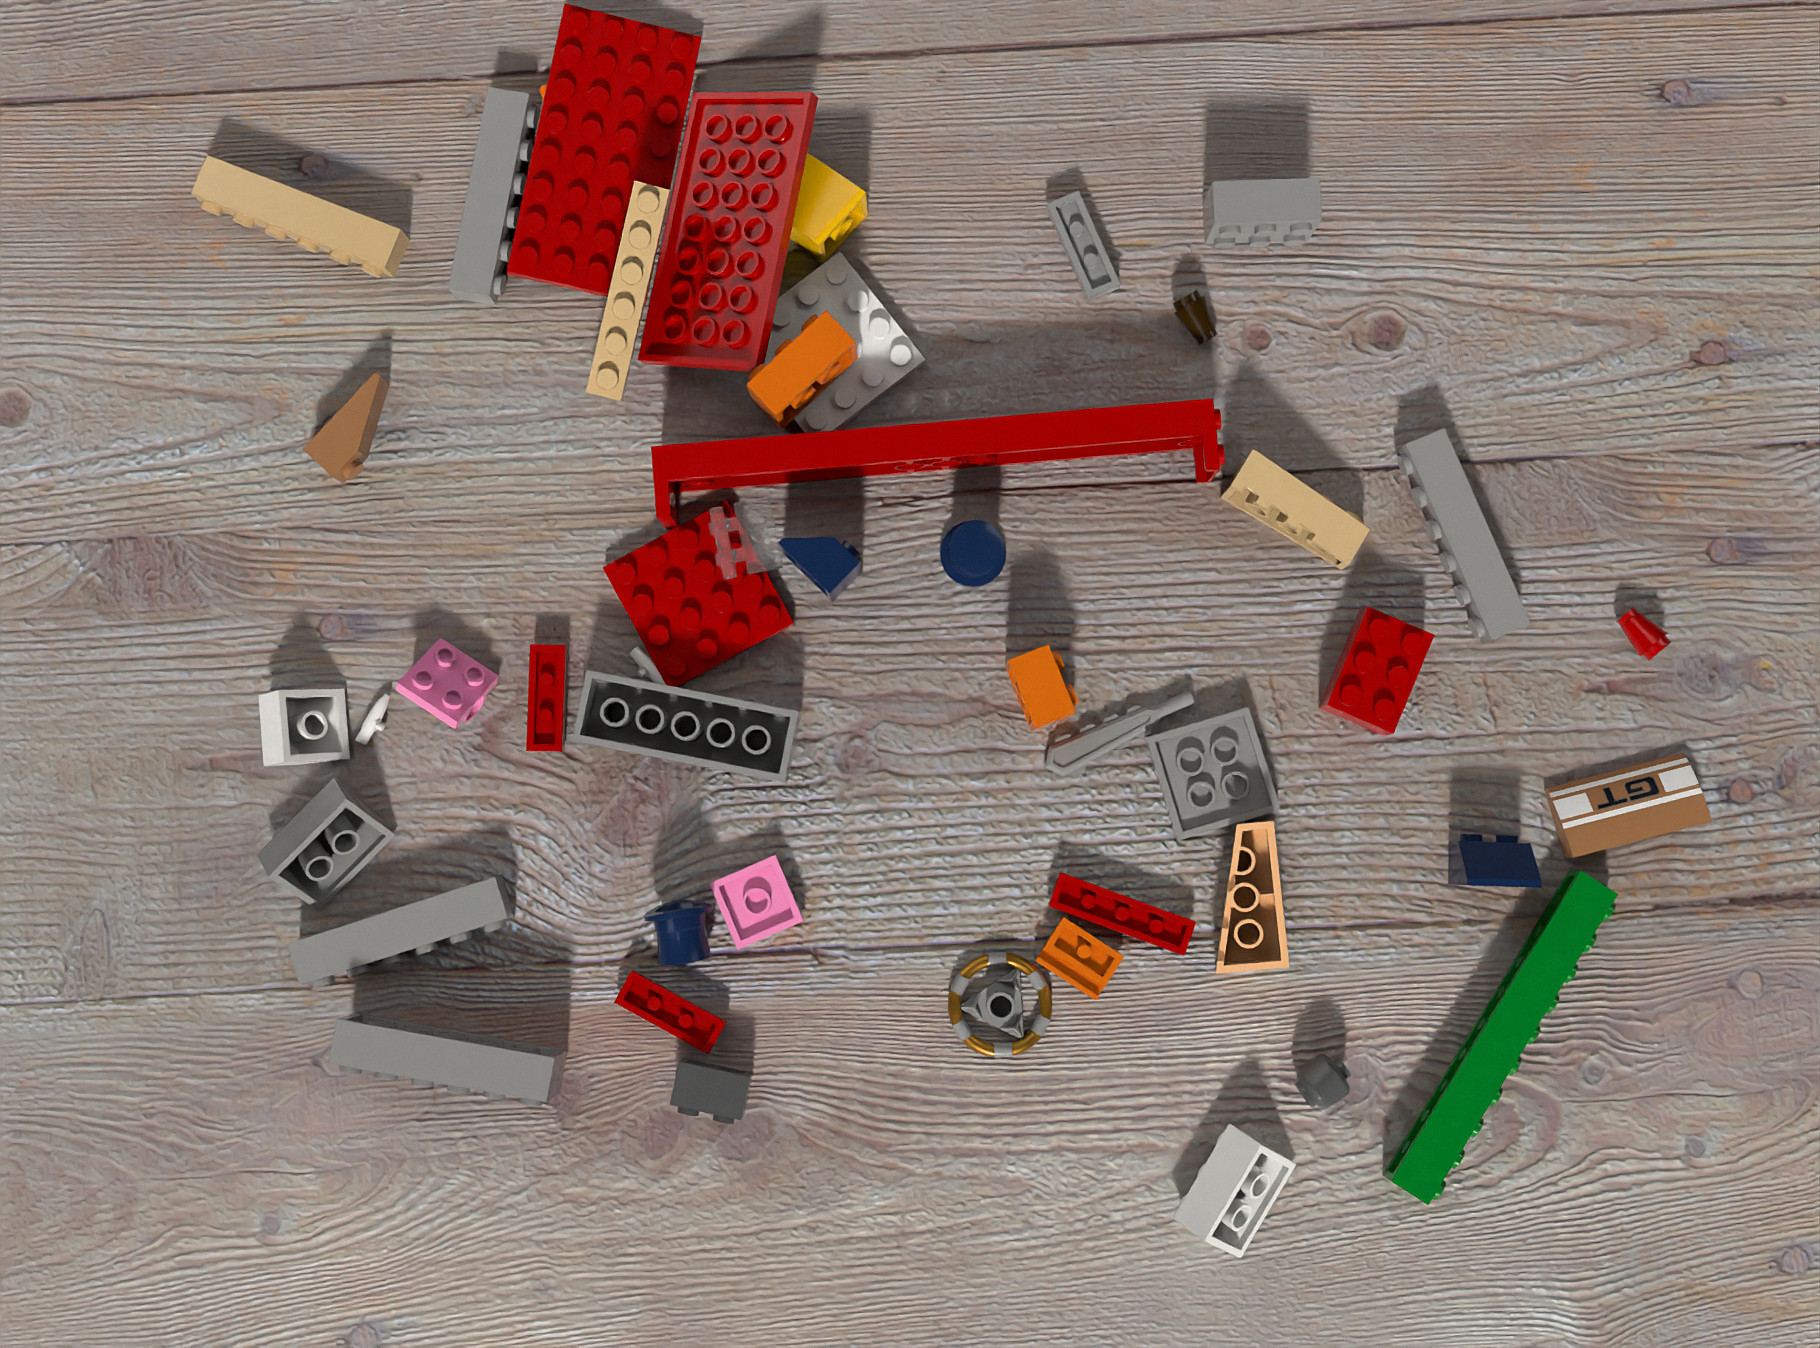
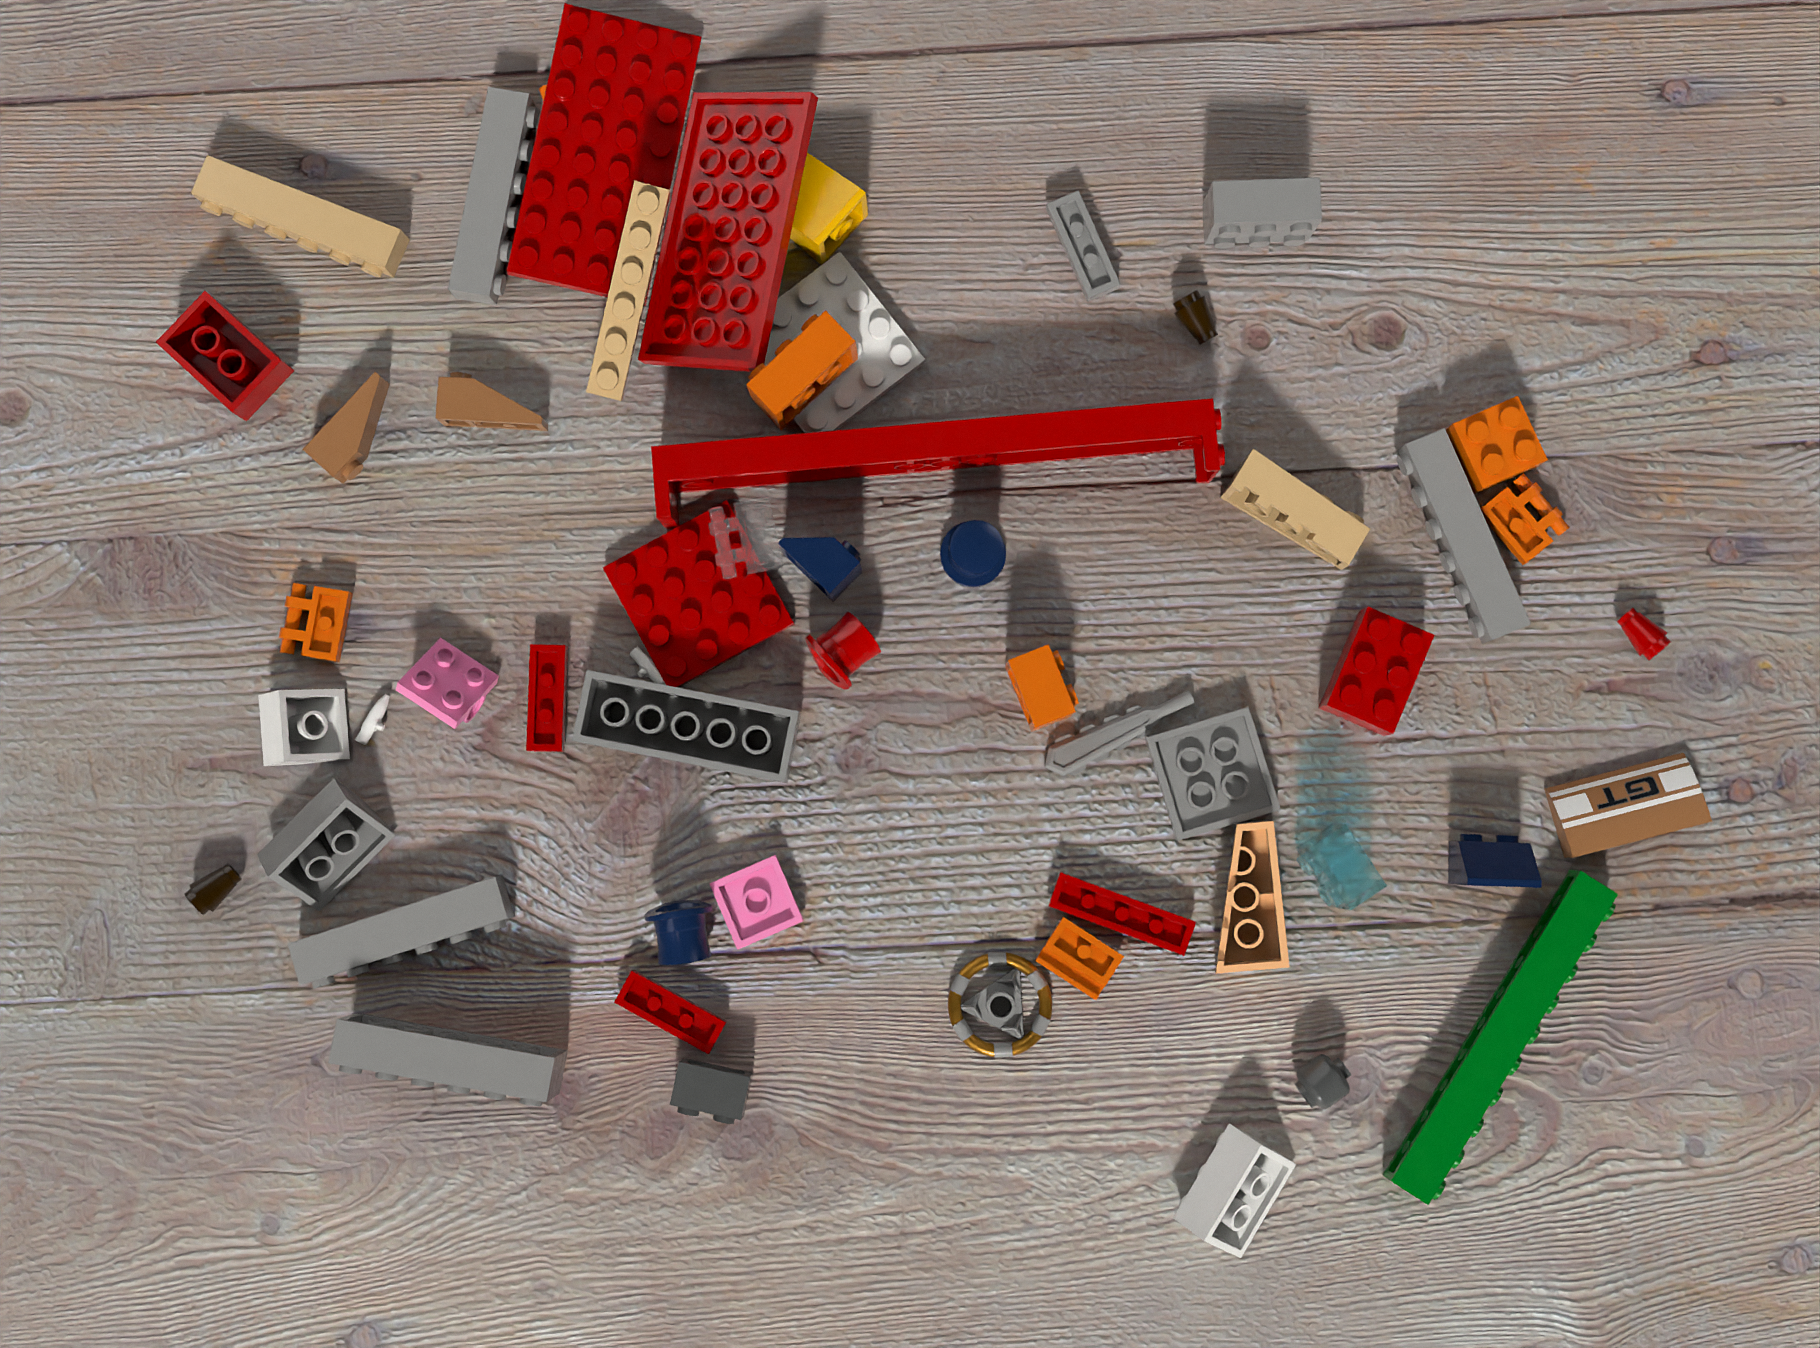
none -> red brick [156,291,295,422]
none -> dark brown cone [184,863,242,915]
none -> orange plate [279,583,353,662]
none -> medium nougat slope [435,372,548,431]
none -> red piece [805,612,881,689]
none -> clear light blue brick [1296,824,1387,910]
none -> orange brick [1446,396,1548,494]
none -> orange plate [1480,473,1570,565]

